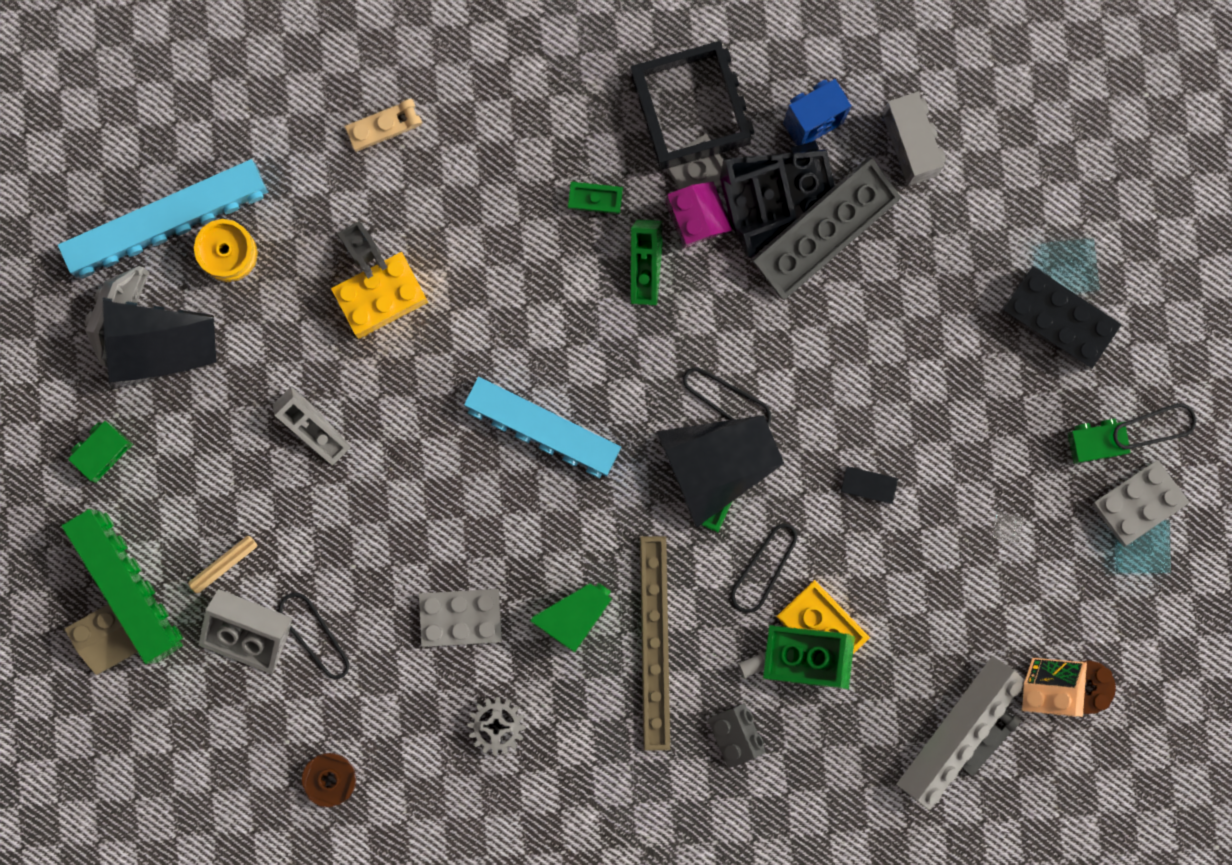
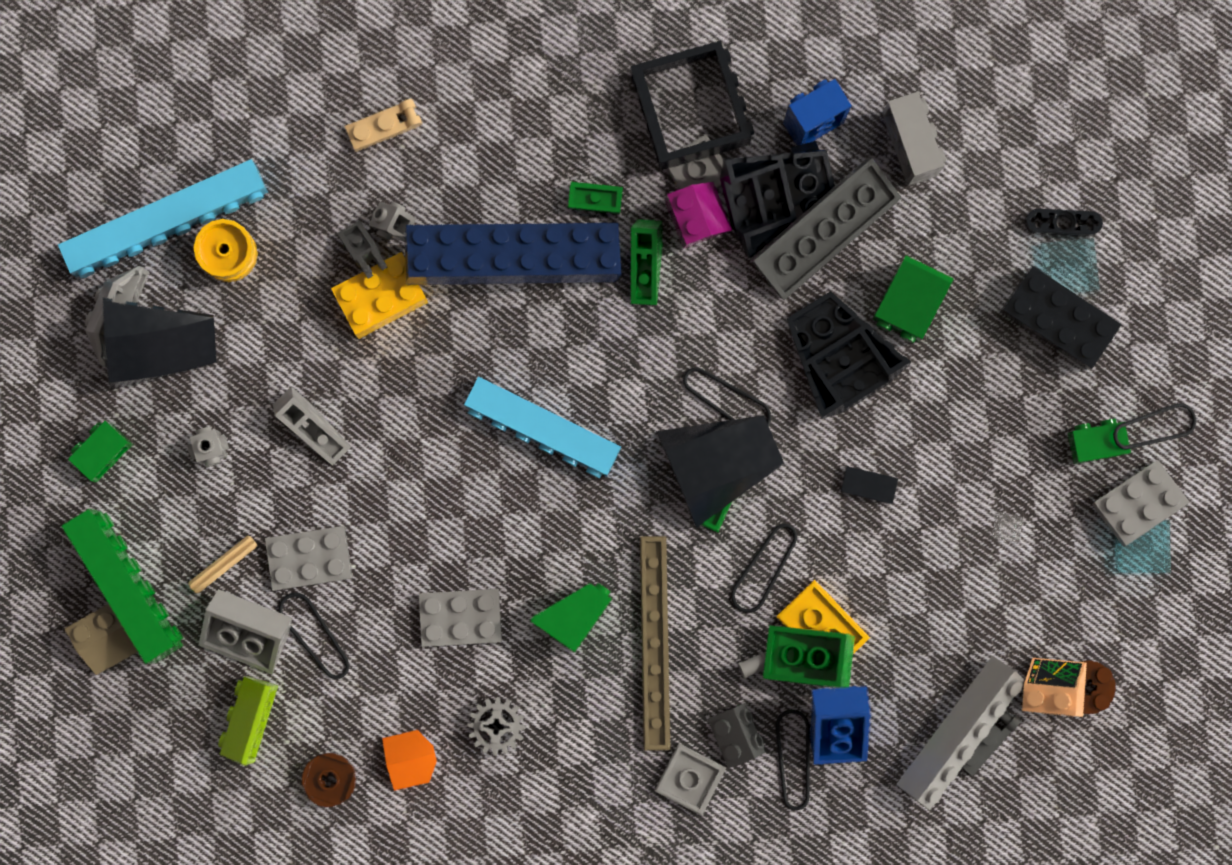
none -> light grey brick [188,427,229,467]
none -> lime slope [218,676,279,765]
none -> light grey plate [265,526,353,591]
none -> light grey brick [369,201,416,242]
none -> orange slope [382,730,437,791]
none -> dark blue brick [404,223,621,285]
none -> light grey tile [654,743,726,816]
none -> black piece [775,709,810,811]
none -> black wedge [786,291,911,419]
none -> blue brick [810,686,871,765]
none -> green slope [872,255,954,343]
none -> black beam [1024,209,1103,237]

